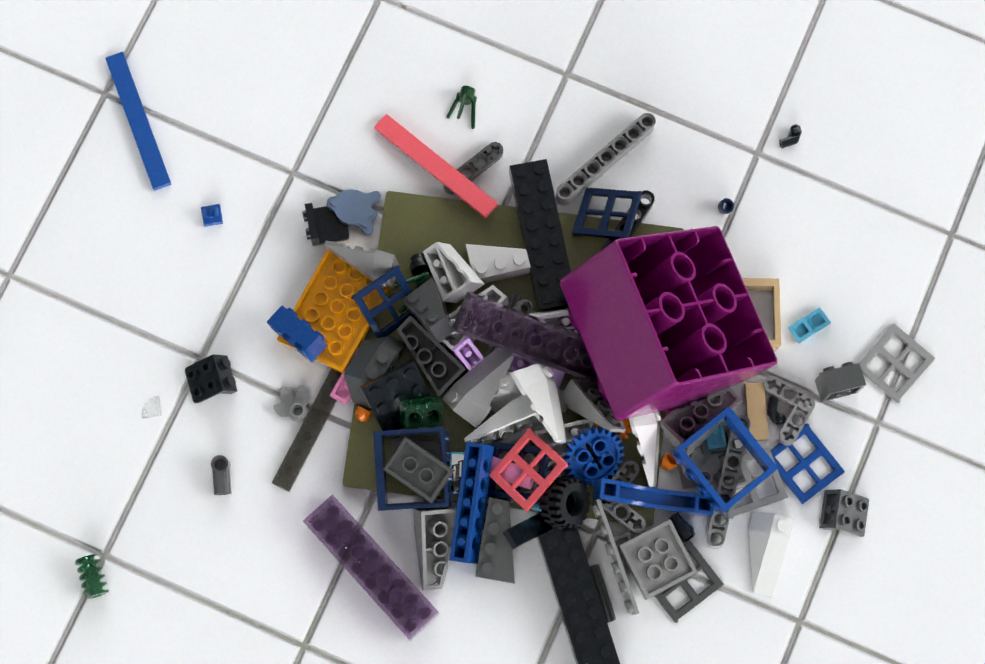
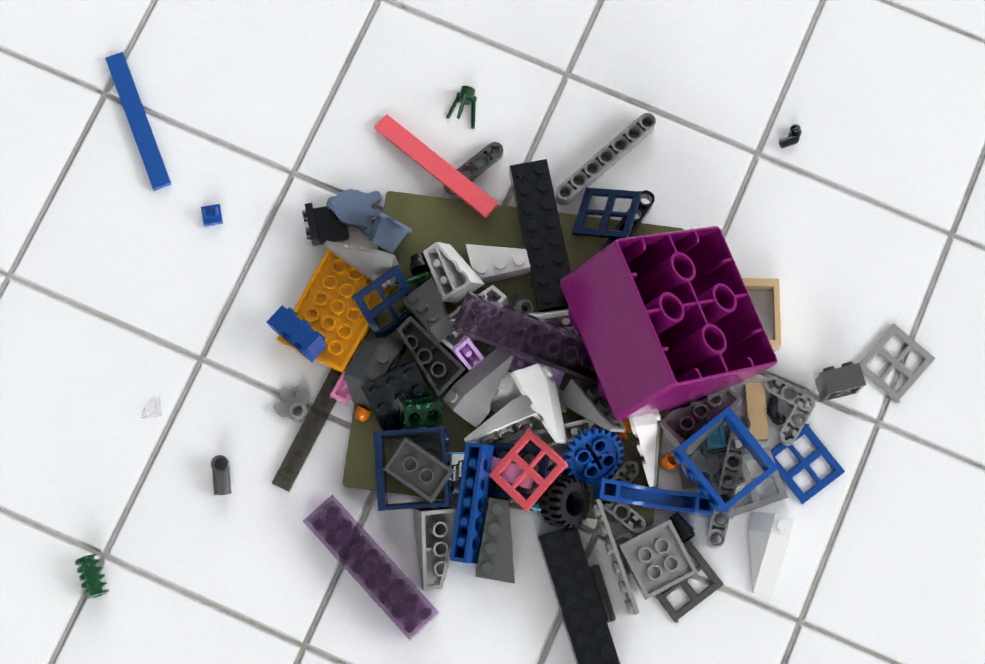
black bracket [185,354,237,403] -> none
black tile [503,513,553,550] -> none
dark blue hinge [718,198,734,214] -> none
medium azure slope [788,307,831,343] -> none
dark grey bracket [819,489,869,537] -> none
none -> sand blue container [368,210,412,253]

